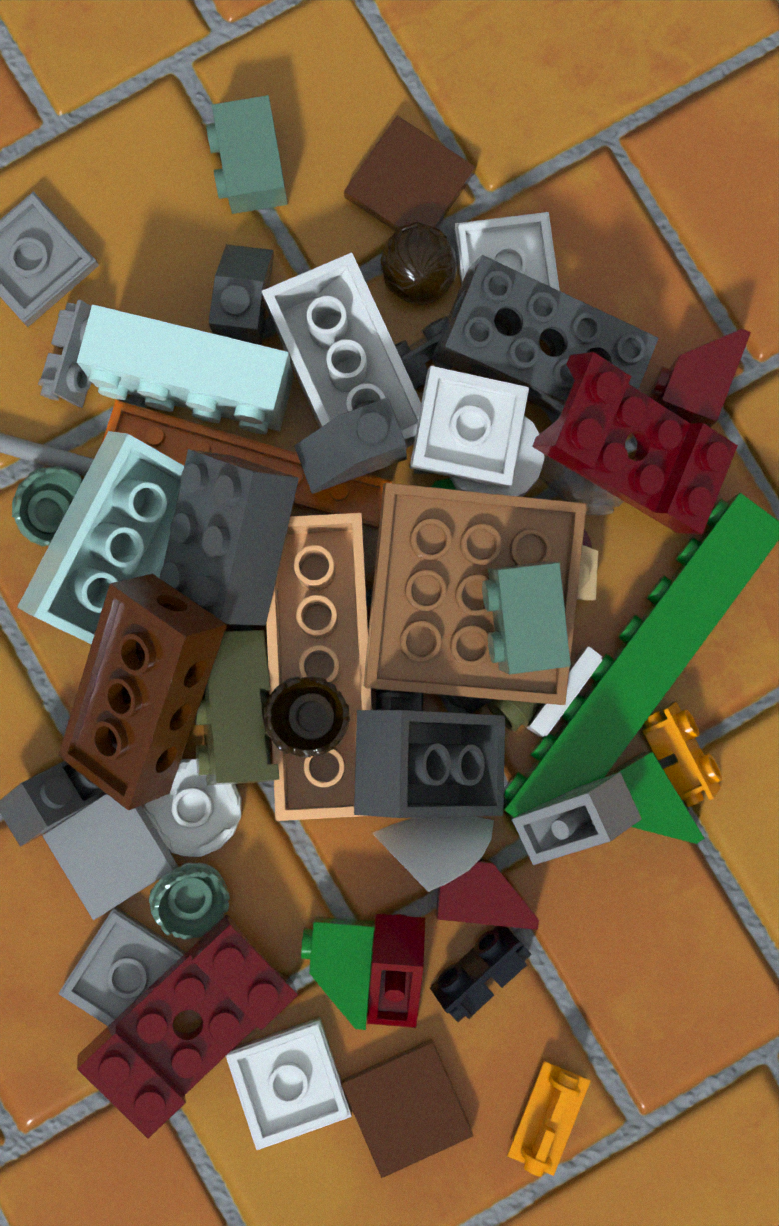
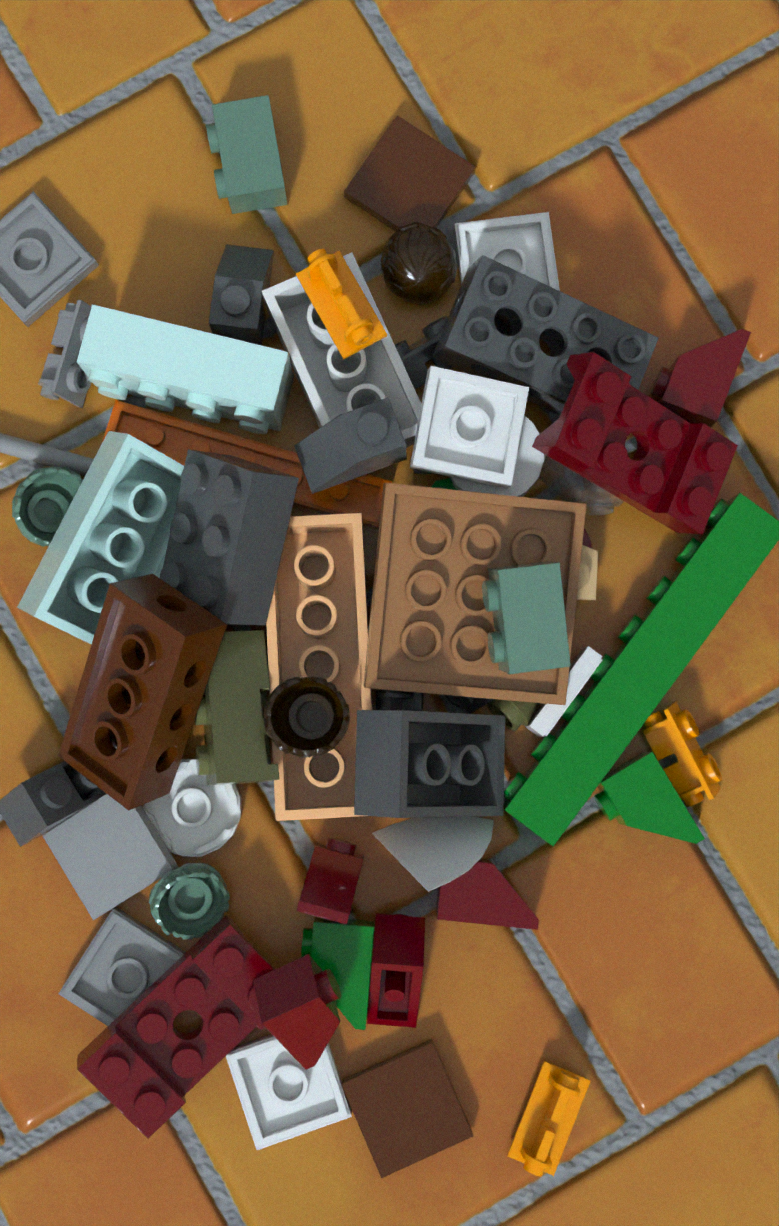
black hinge [430,926,532,1023] -> none
light grey slope [512,772,642,865] -> none
none -> dark red slope [253,954,341,1070]
none -> light orange hinge [296,249,387,360]
none -> dark red slope [296,837,364,924]

